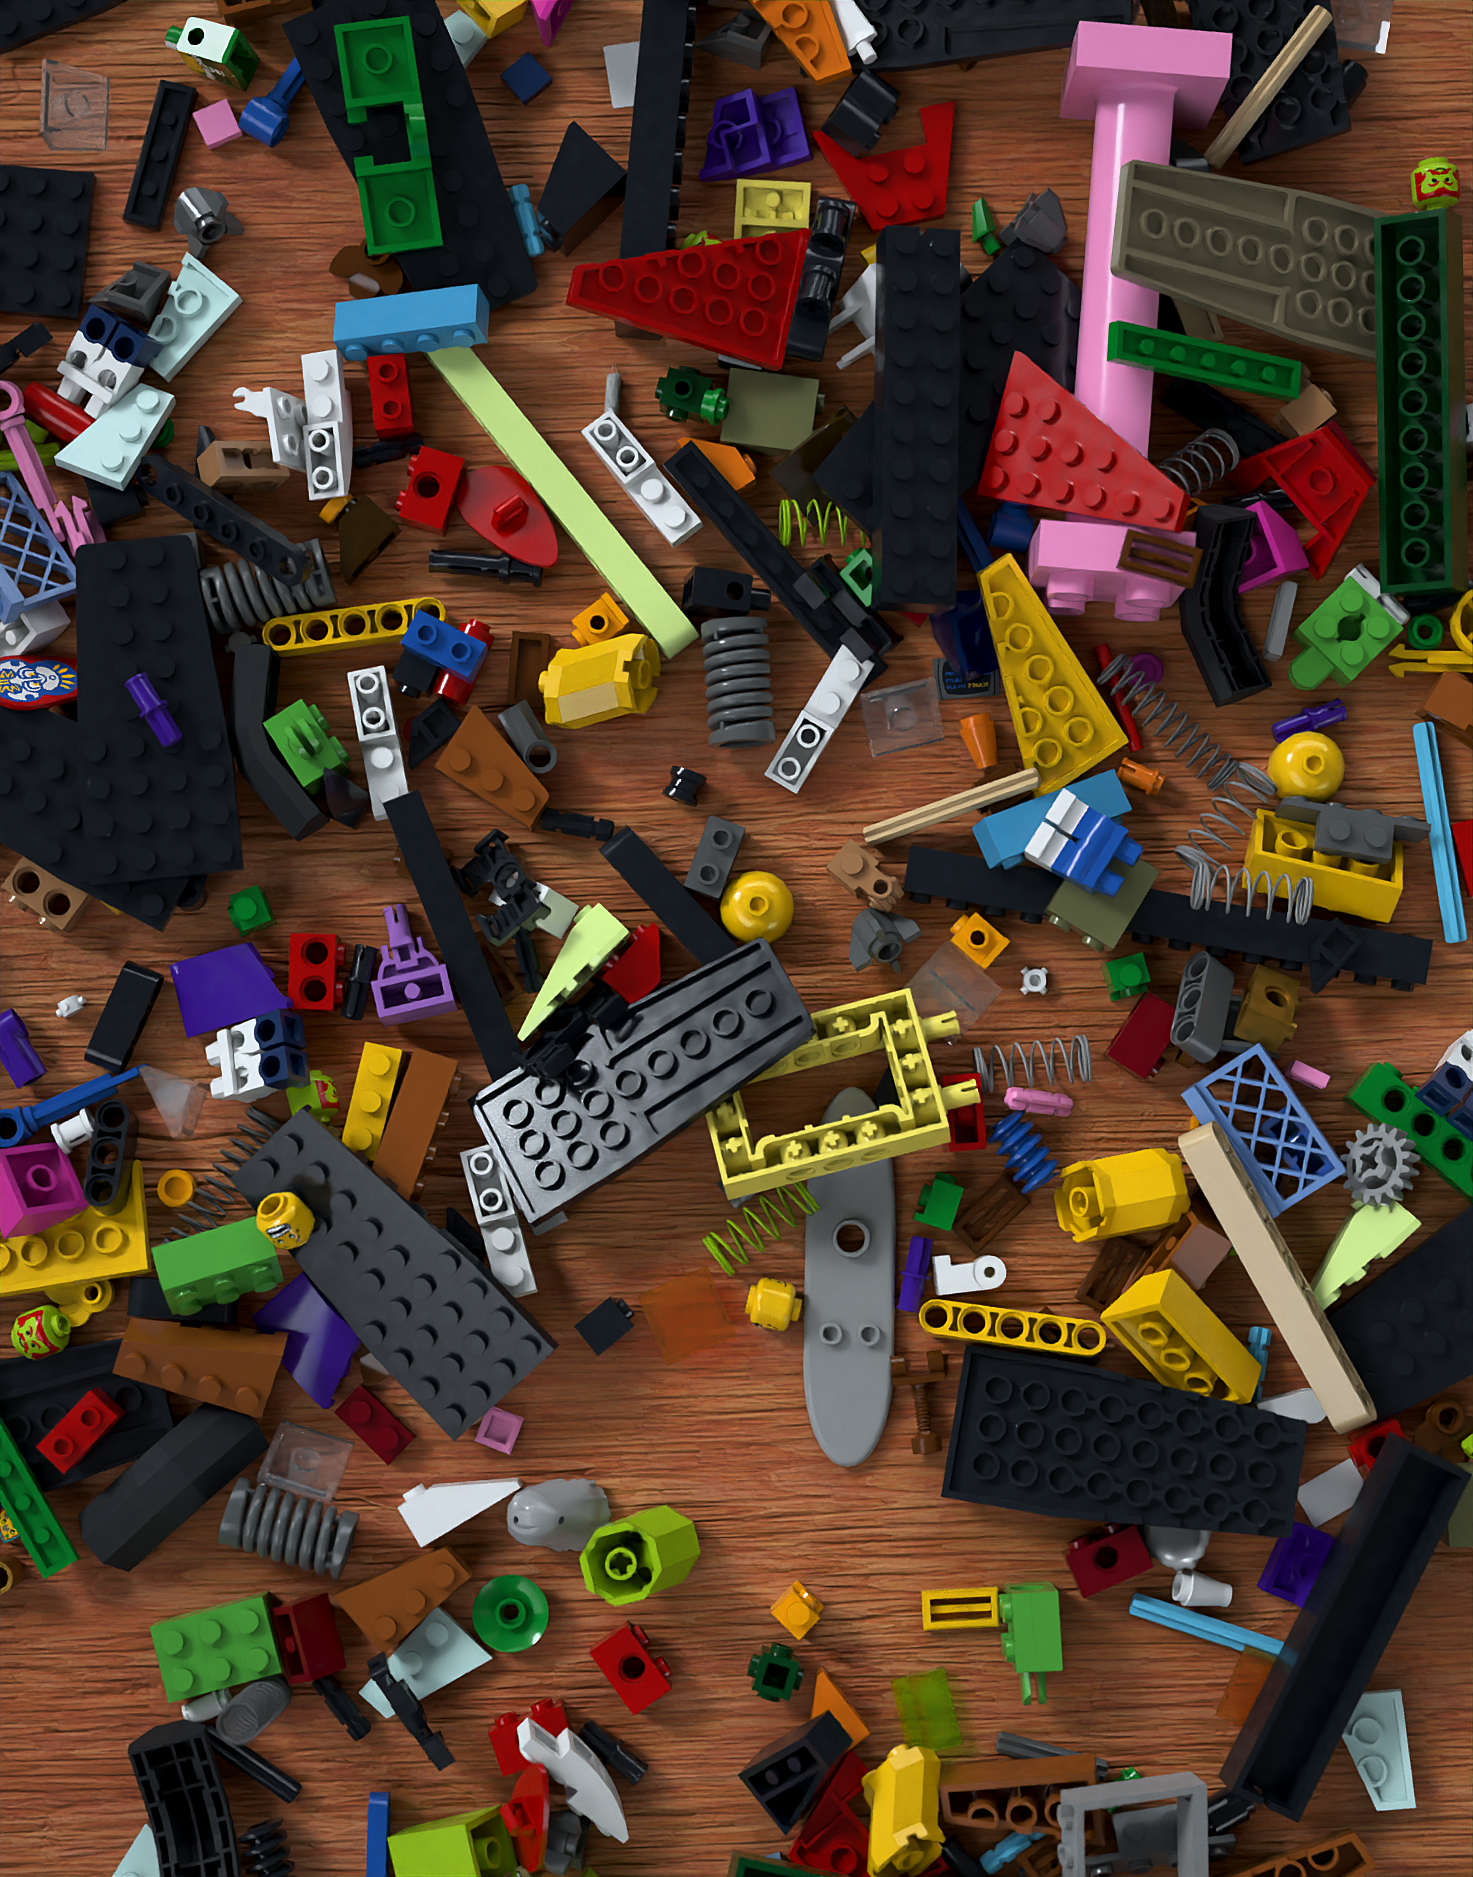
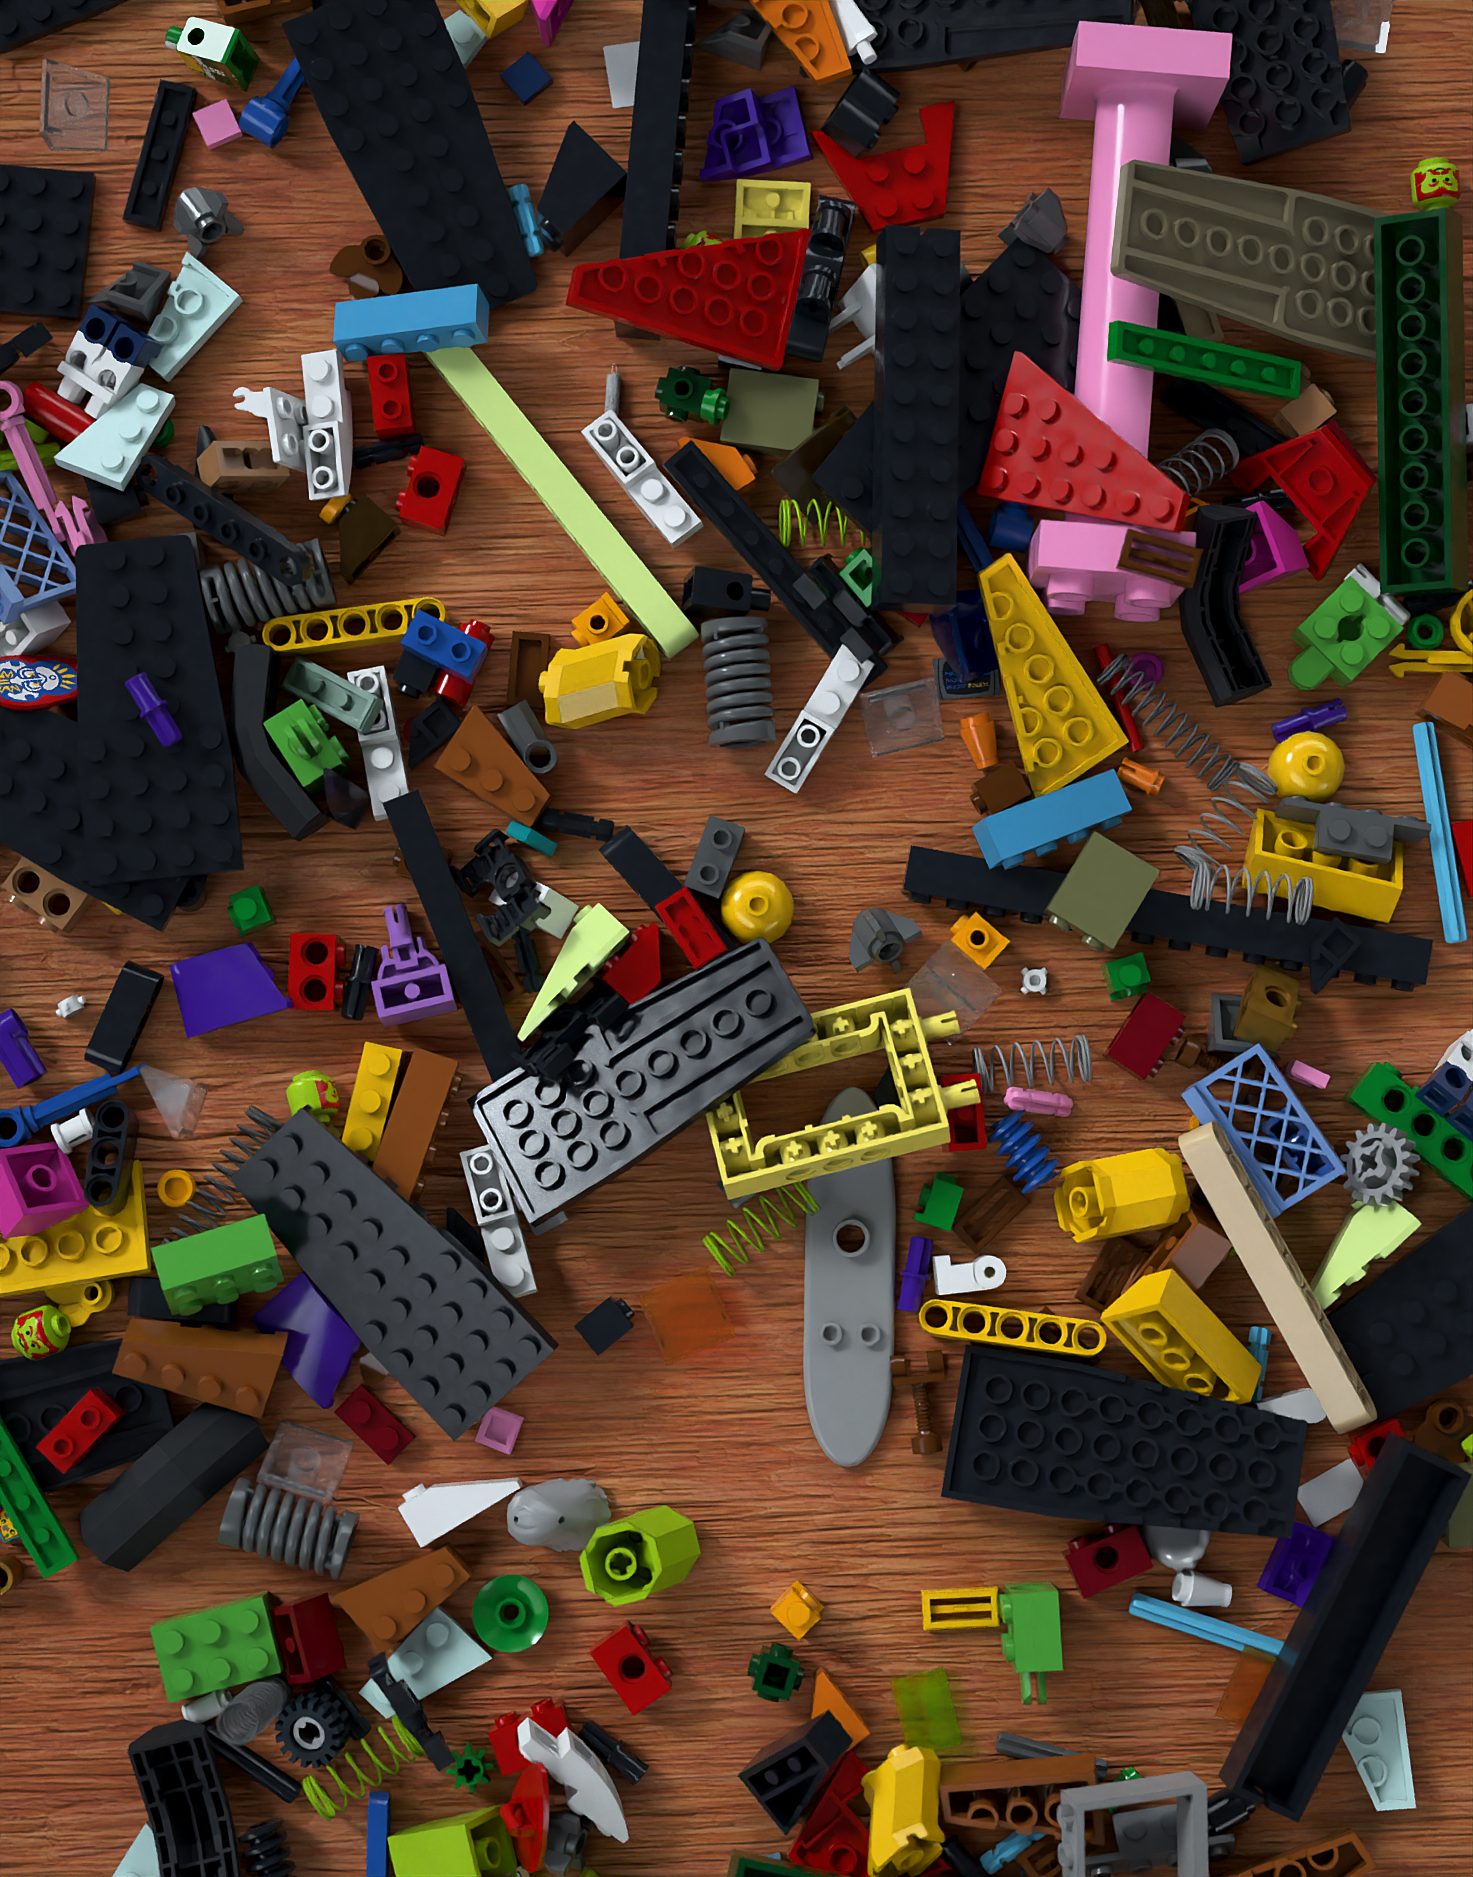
hips [206,1008,311,1103] -> none
yellow head [256,1192,315,1250] -> none
green plate [334,16,443,257] -> none
black pin [429,549,544,588] -> none
red shield [457,465,558,568] -> none
black wheel [662,765,707,807] -> none
yellow head [744,1277,802,1331] -> none
medium nougat brick [826,839,905,913] -> none
tan axle [863,768,1041,846] -> none
green bar [972,197,1001,256] -> none
blue hips [1024,788,1143,898] -> none
dark grey beam [1170,951,1234,1063] -> none
tan axle [1203,5,1332,169] -> none
light grey tile [1262,580,1298,662] -> none
none -> black bush [275,1690,351,1768]
none -> sand green tile [281,654,385,734]
none -> lime piece [302,1714,424,1821]
none -> green gear [446,1741,495,1793]
none -> teal tile [506,820,558,856]
none -> red plate [654,886,728,970]

